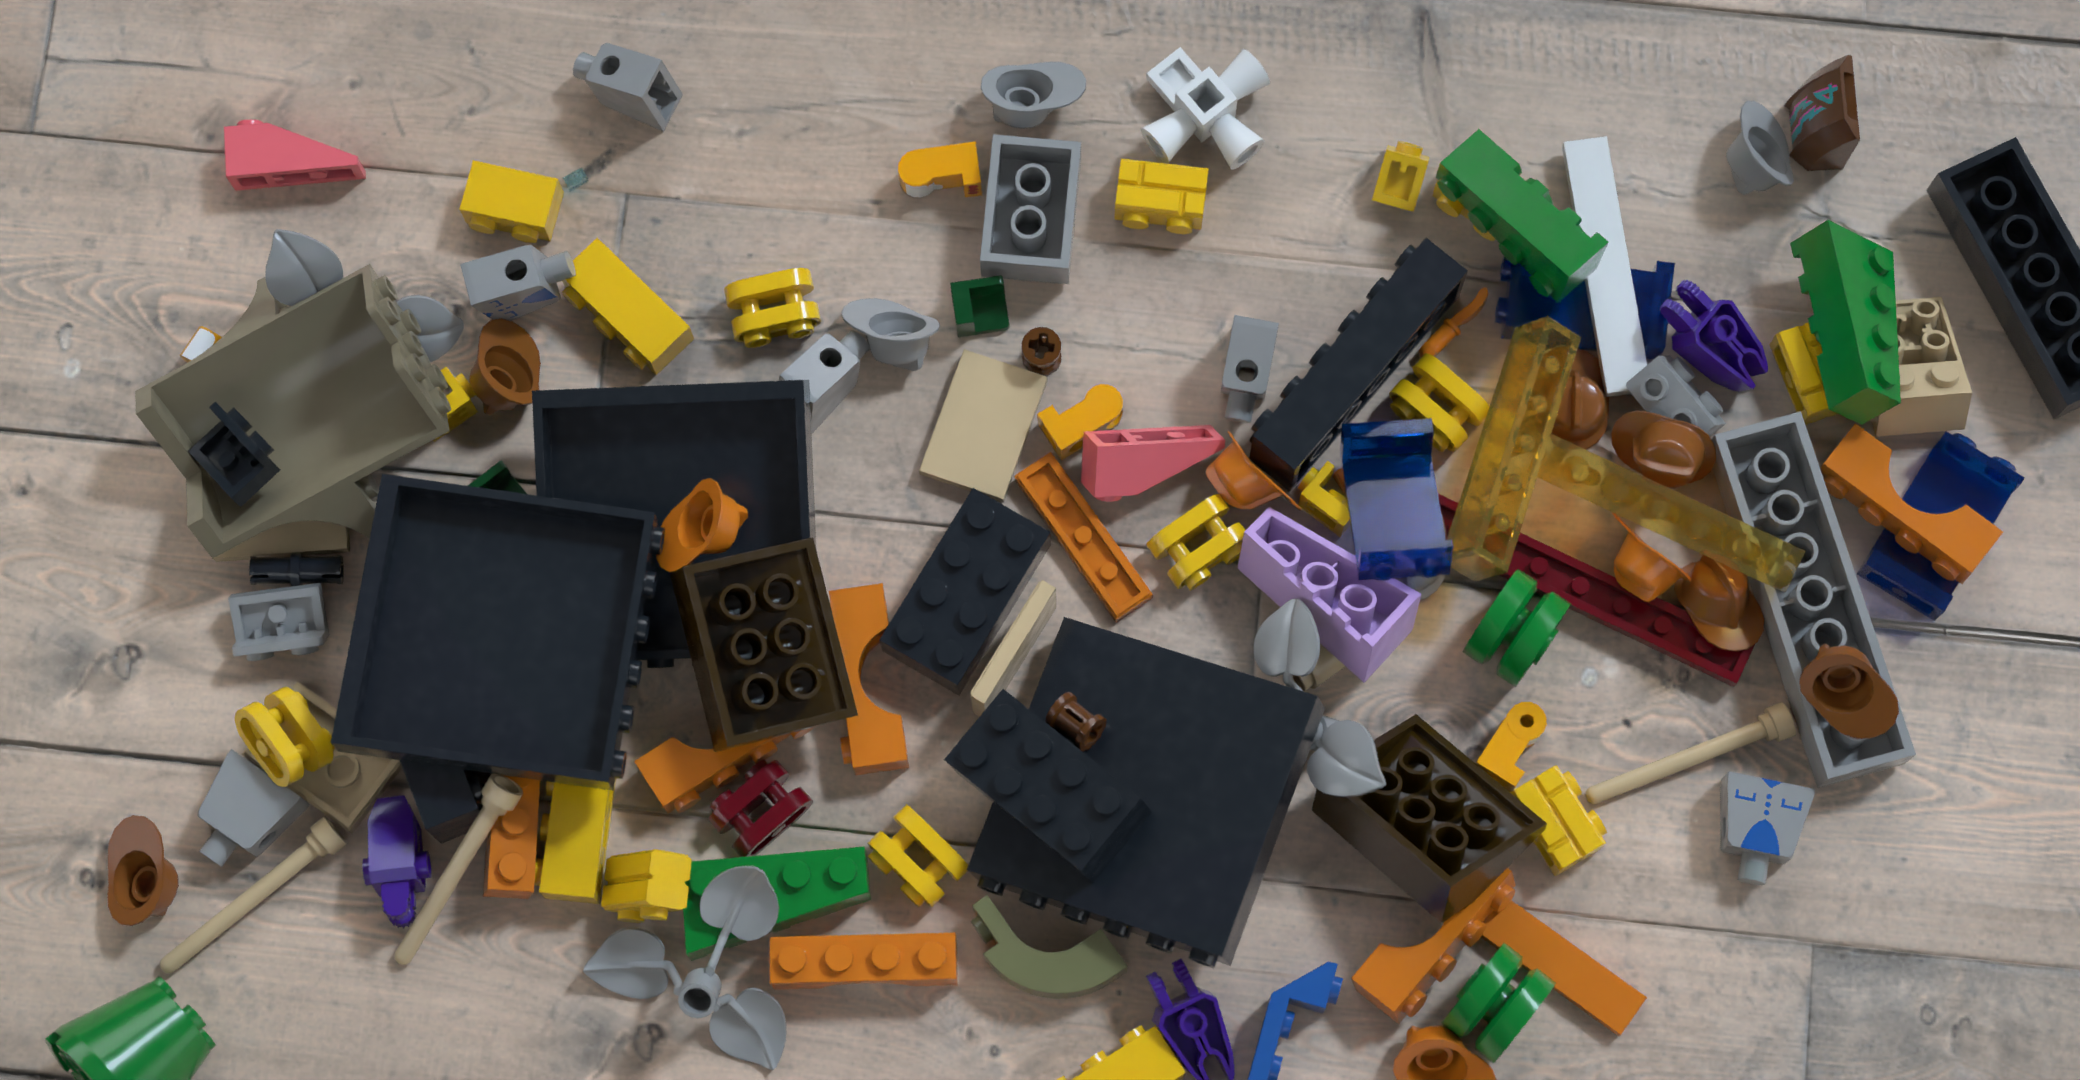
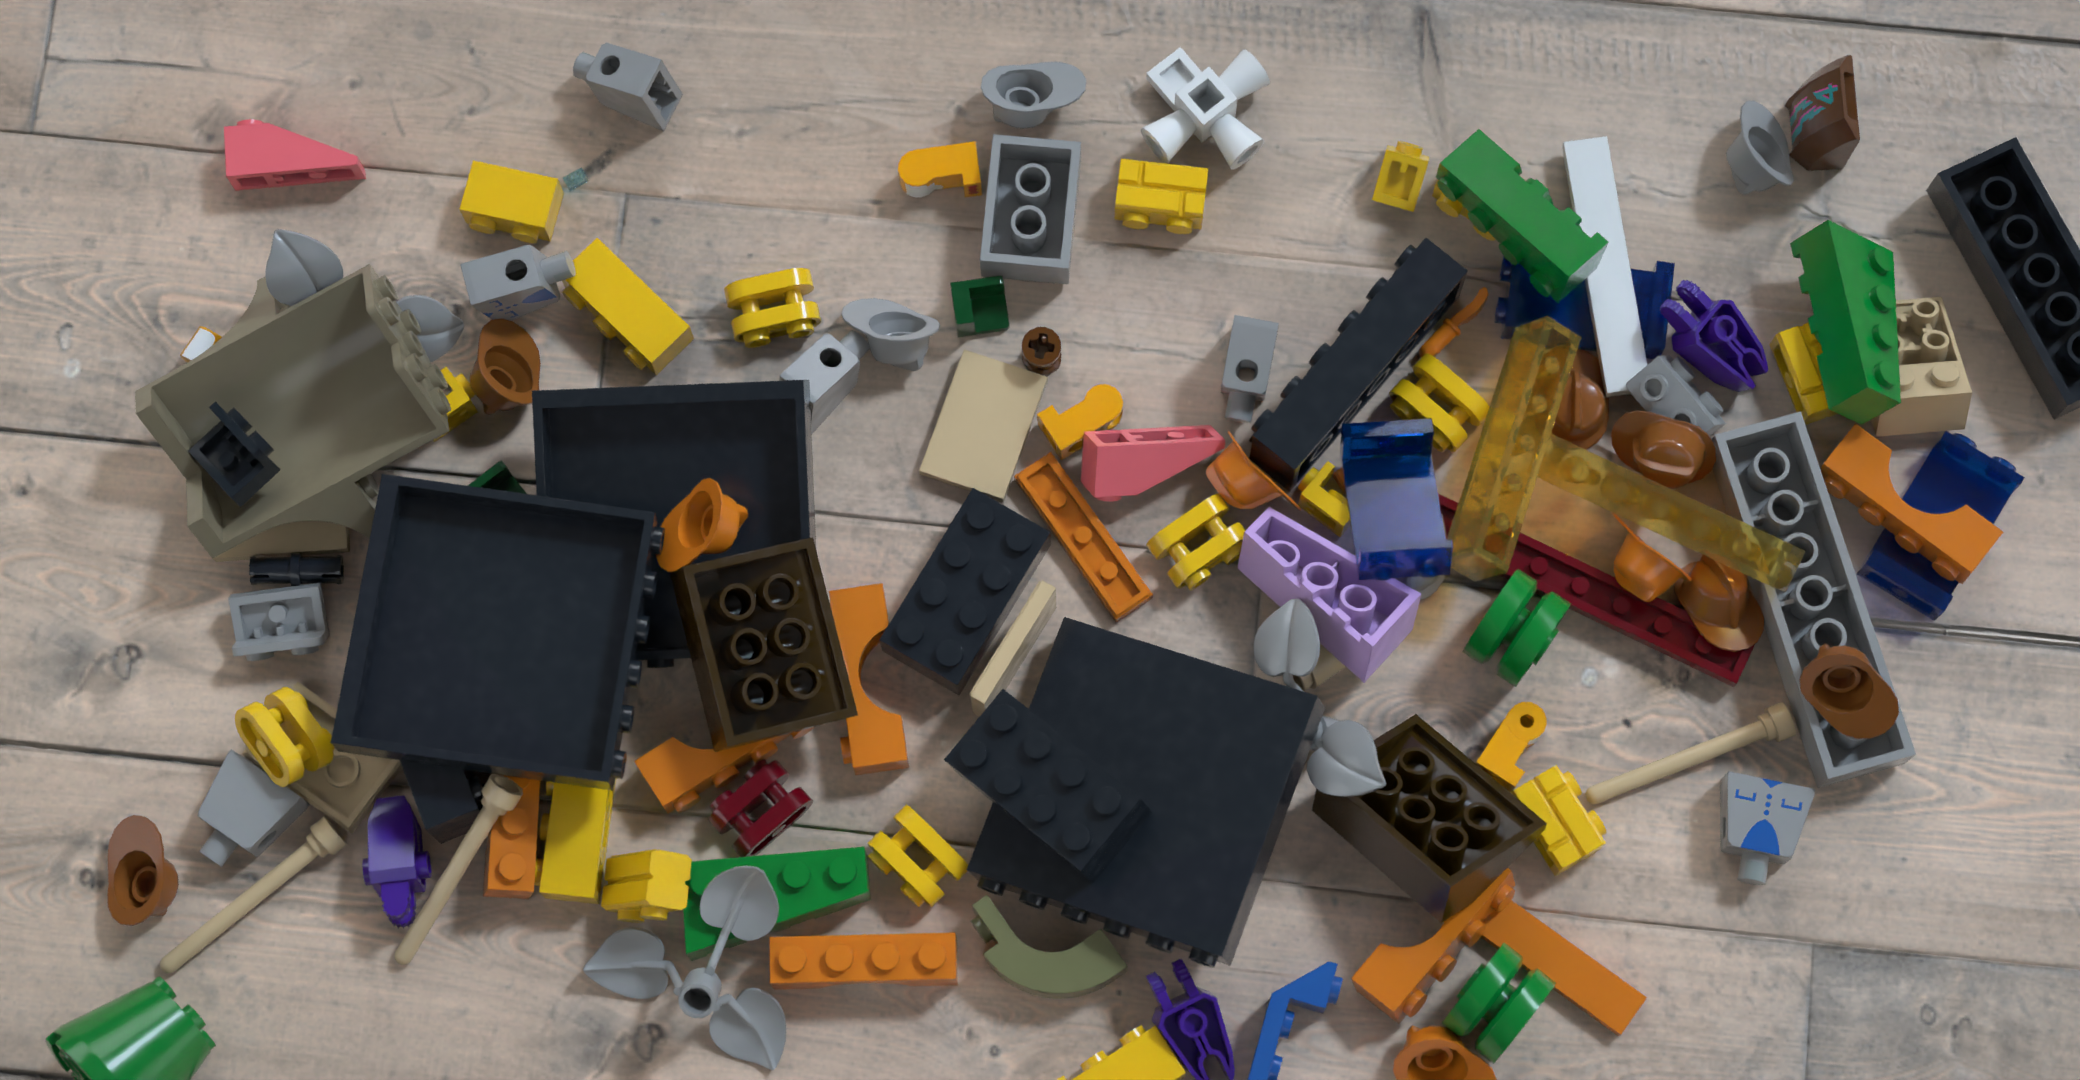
reddish brown bush [1045,692,1107,752] -> none

